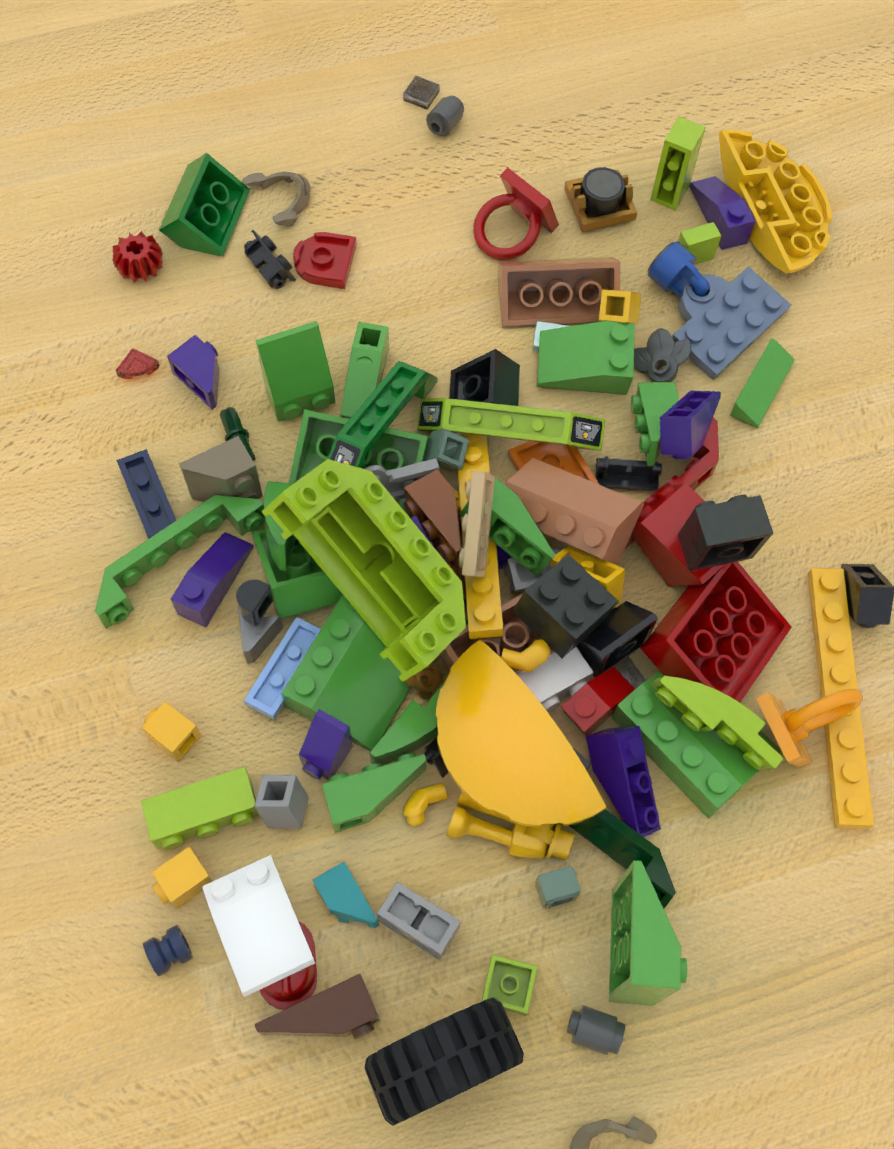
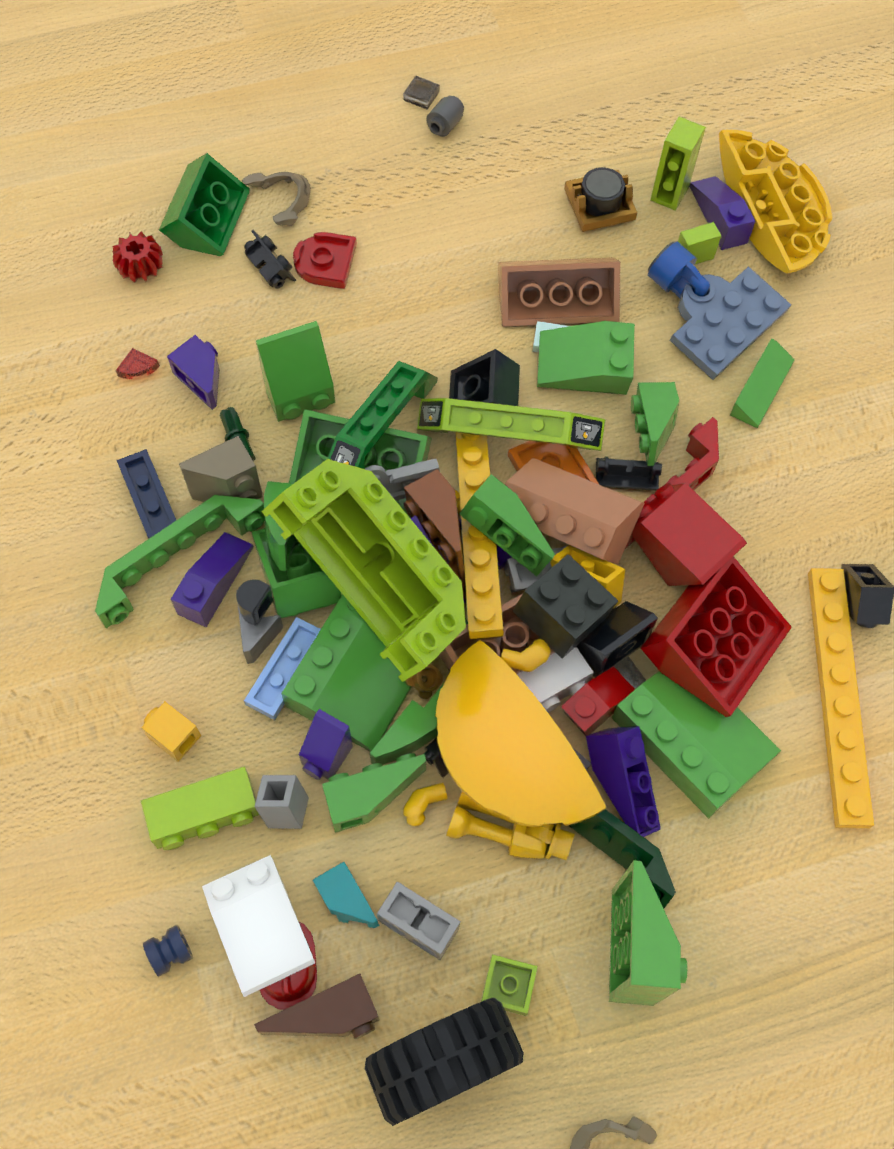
yellow brick [152,846,213,909] -> none
bright green slope [340,322,389,419] -> none
sand green slope [424,429,469,471] -> none
tan plate [459,471,495,577] -> none
red tile [473,167,559,260] -> none
sand green slope [535,866,581,909] -> none
dark grey brick [567,1005,625,1055] -> none
yellow brick [599,289,641,324] -> none
dark grey plate [634,328,691,382] -> none
lime slope [651,676,784,770] -> none
dark purple slope [660,390,721,460] -> none
pearl dark grey brick [678,494,773,571] -> none
light orange tile [756,689,863,768] -> none

